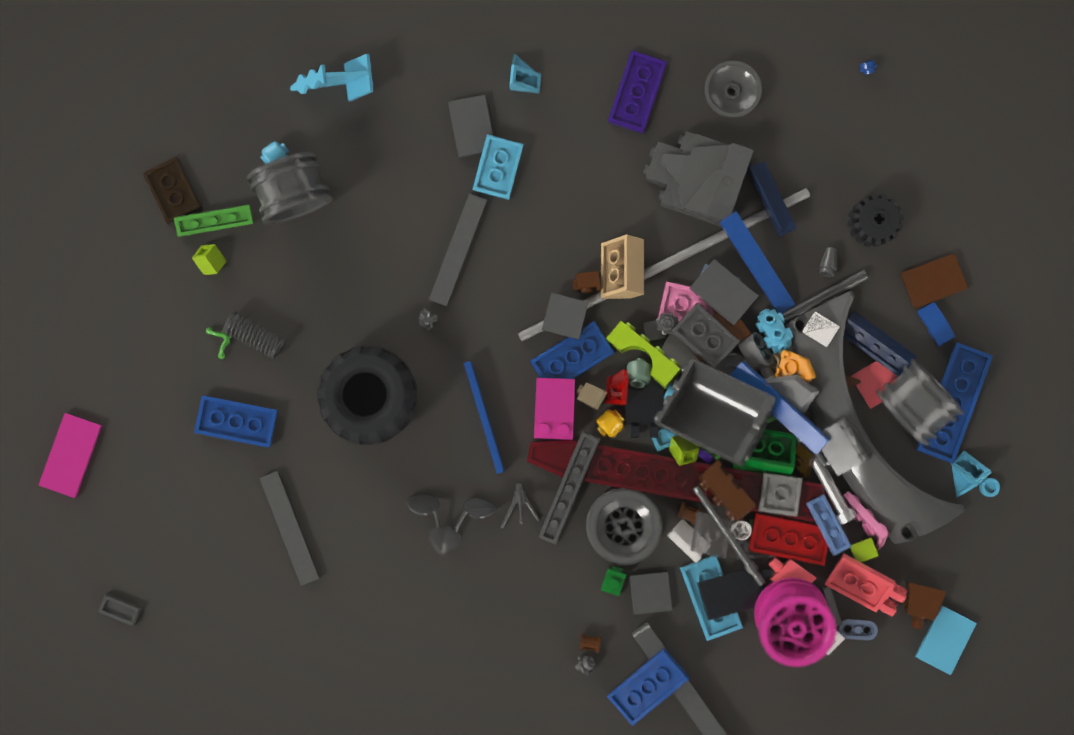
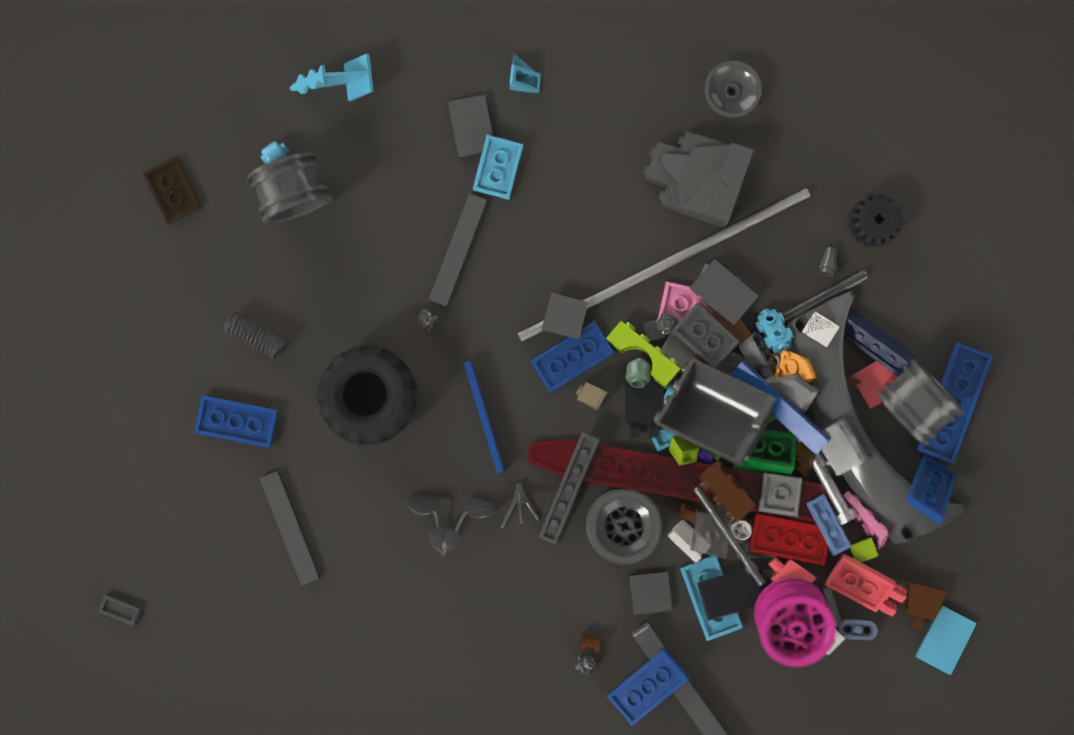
dark pink tile [38,413,102,498] -> none
bright green plate [174,204,254,237] -> none
lime panel [192,244,226,275] -> none
bright green piece [206,327,232,359] -> none
dark pink slope [534,378,575,440] -> none
reddish brown brick [572,271,601,293] -> none
yellow head [596,409,625,438] -> none
green bracket [600,566,627,596] -> none
tan slope [601,234,644,299] -> none
red slope [605,370,629,406] -> none
dark purple tile [608,50,667,134] -> none
blue tile [719,211,795,314] -> none
dark blue panel [747,161,796,237] -> none
blue plate [859,60,878,75] -> none
reddish brown tile [900,253,968,309] -> none
blue slope [917,302,955,347] -> none
medium azure slope [950,451,991,498] -> none
medium azure tile [979,478,1000,497] -> none
none -> blue plate [906,454,957,523]

